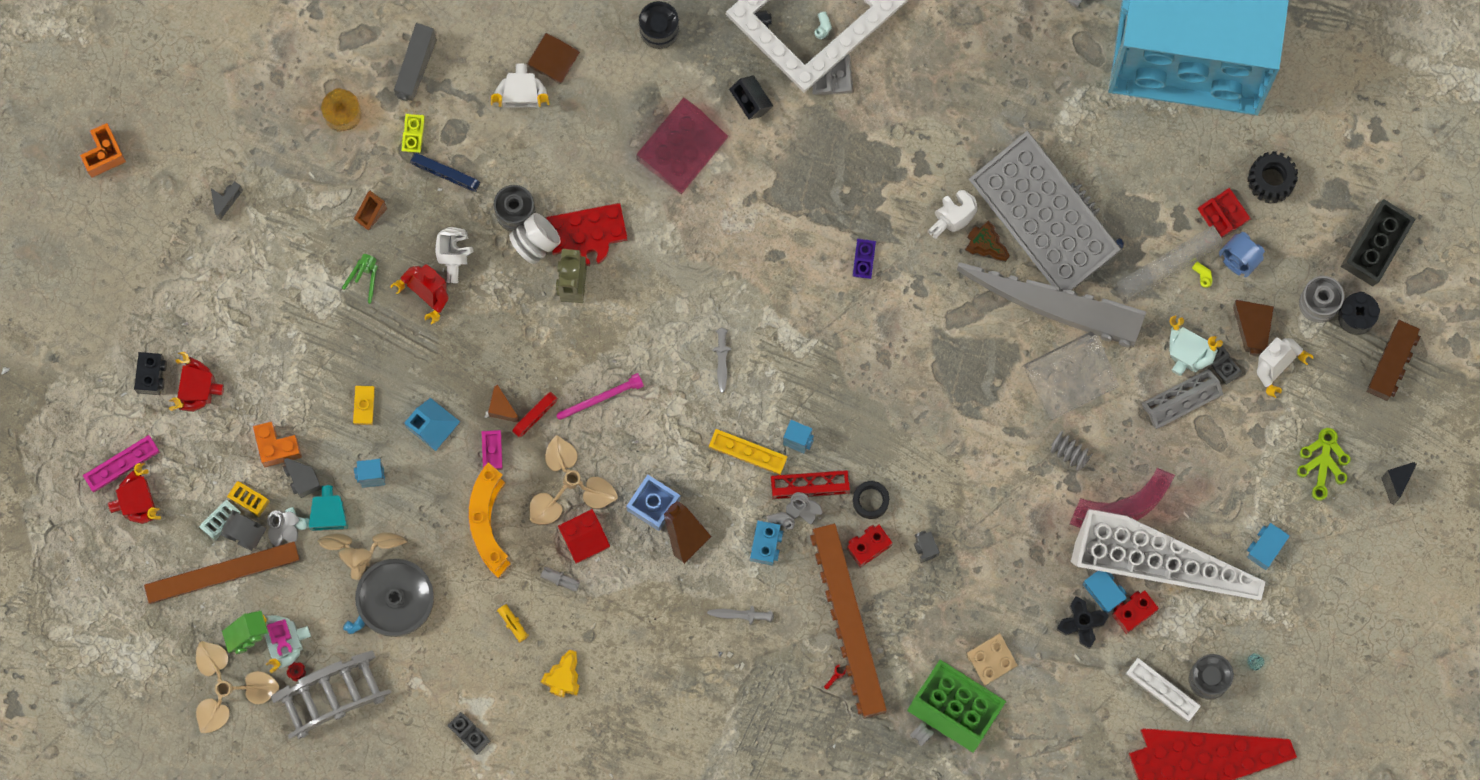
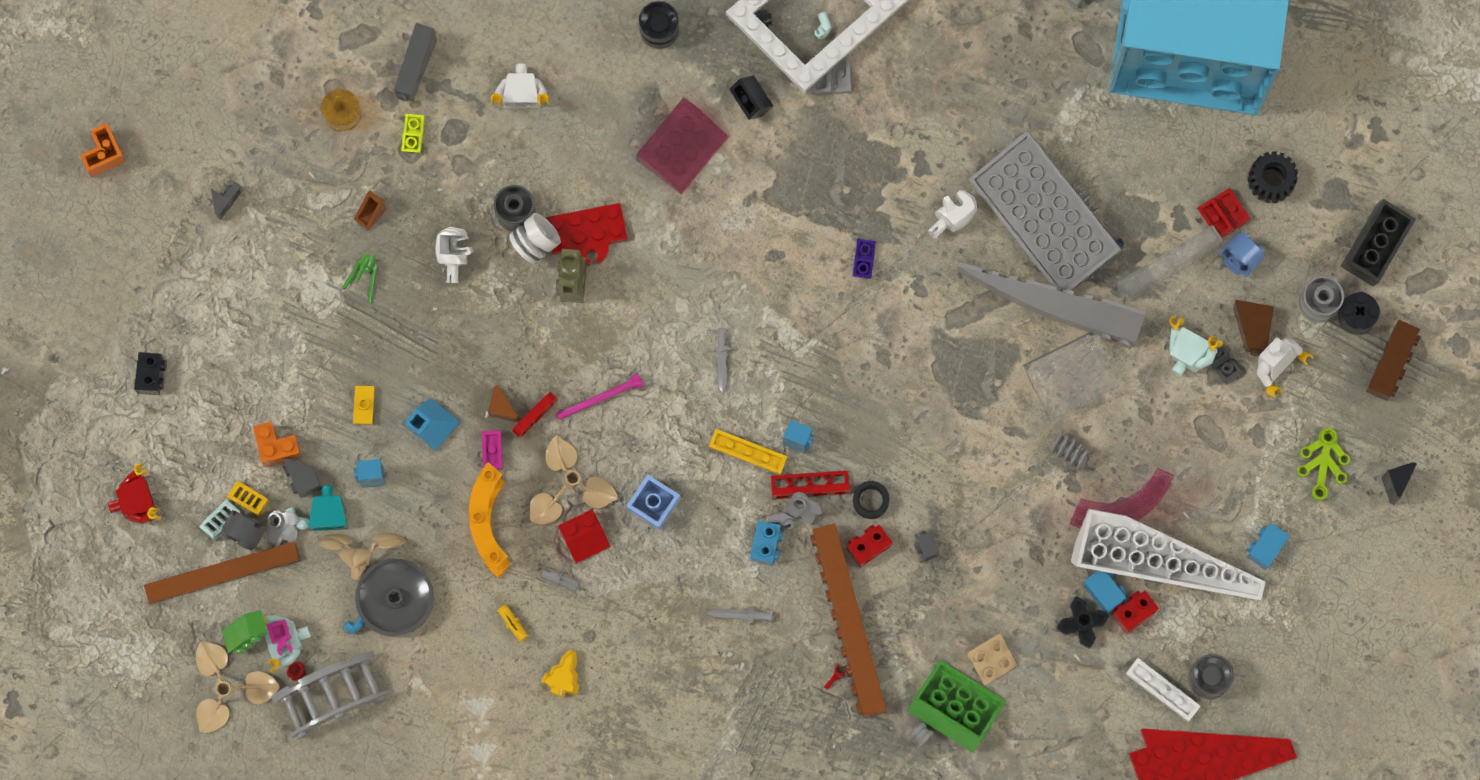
dark pink plate [83,435,160,493] -> none
red torso [169,352,224,412] -> none
red torso [390,264,449,324] -> none
dark blue beam [410,153,480,192] -> none
dark grey slope [447,712,491,755] -> none
reddish brown slope [526,33,580,84] -> none
reddish brown slope [664,501,712,564] -> none
reddish brown rock [965,221,1010,262] -> none
light grey fence [1141,369,1223,429] -> none
neon yellow arm [1192,261,1213,288] -> none
clear light blue hinge [1247,653,1264,670] -> none

